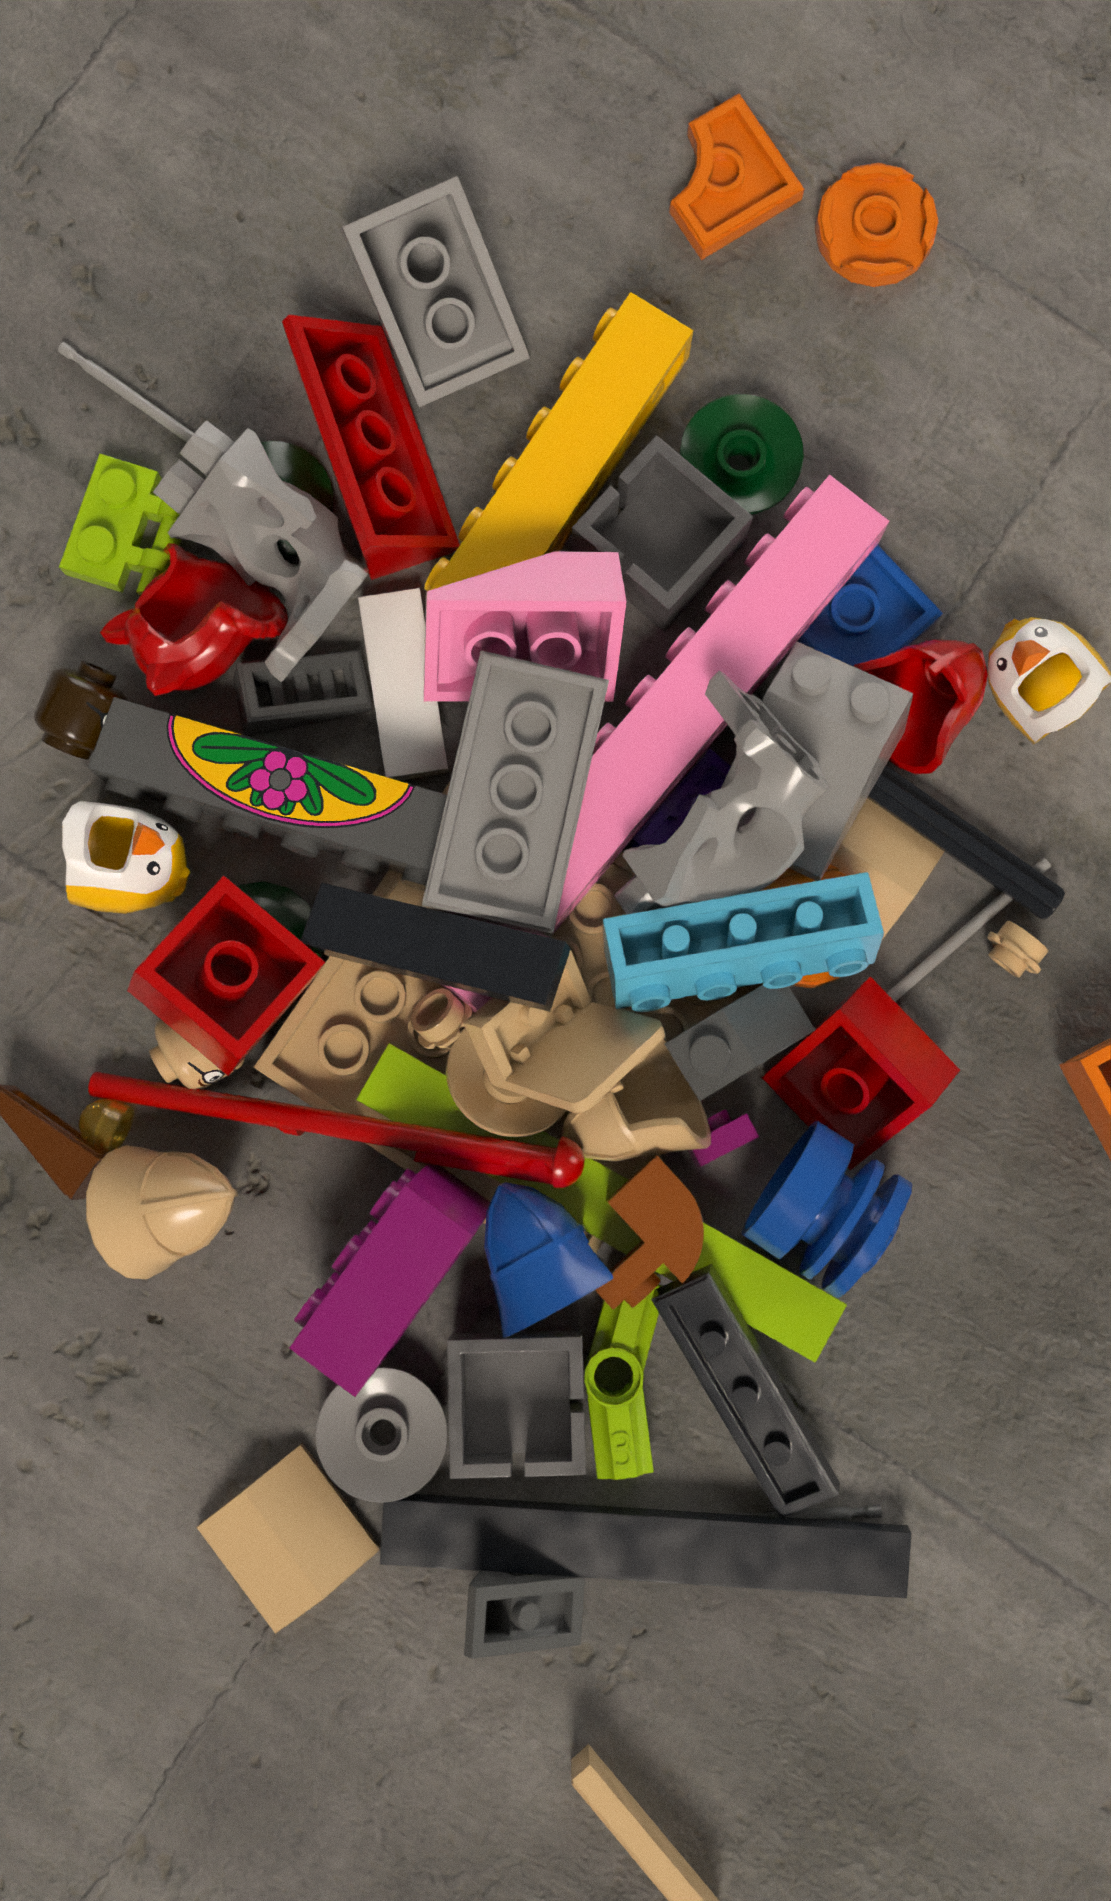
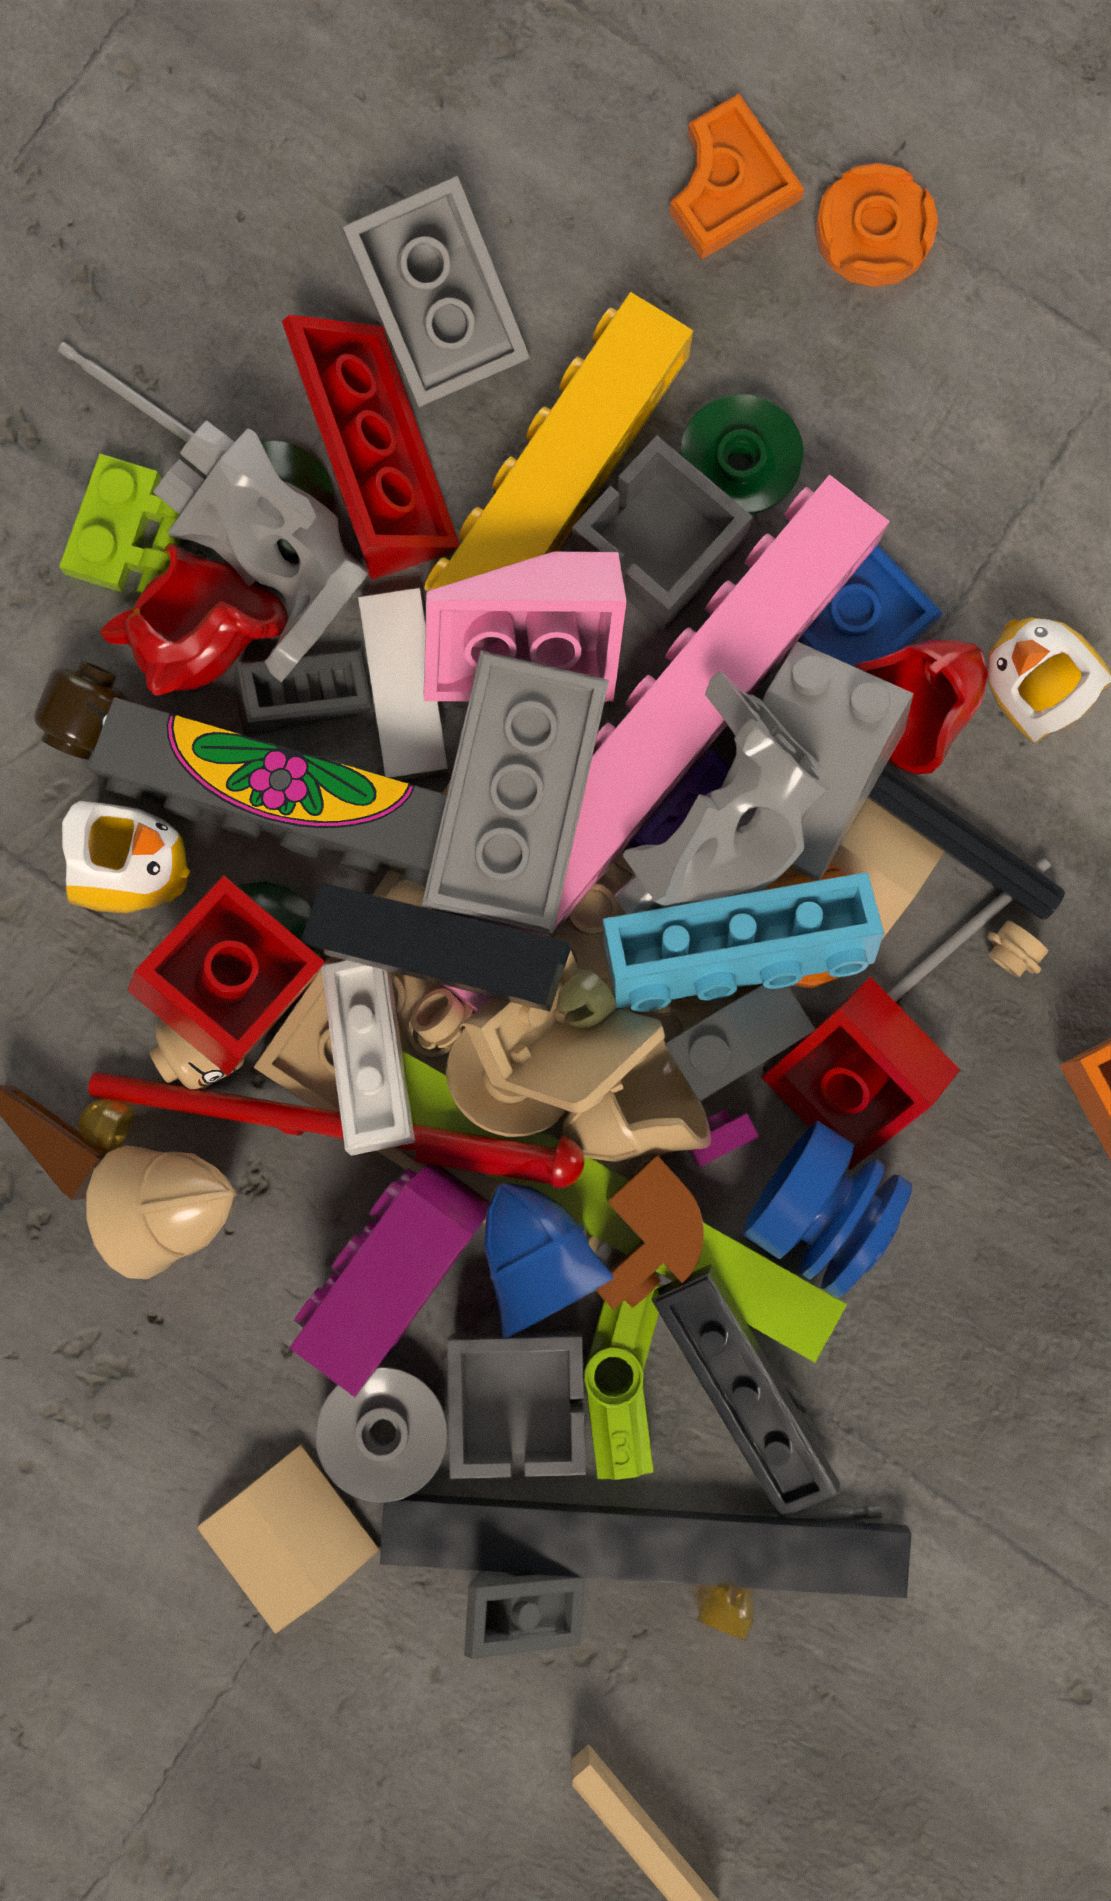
none -> white tile [321,959,415,1156]
none -> olive hinge [557,969,616,1029]
none -> clear yellow hinge [697,1586,755,1641]

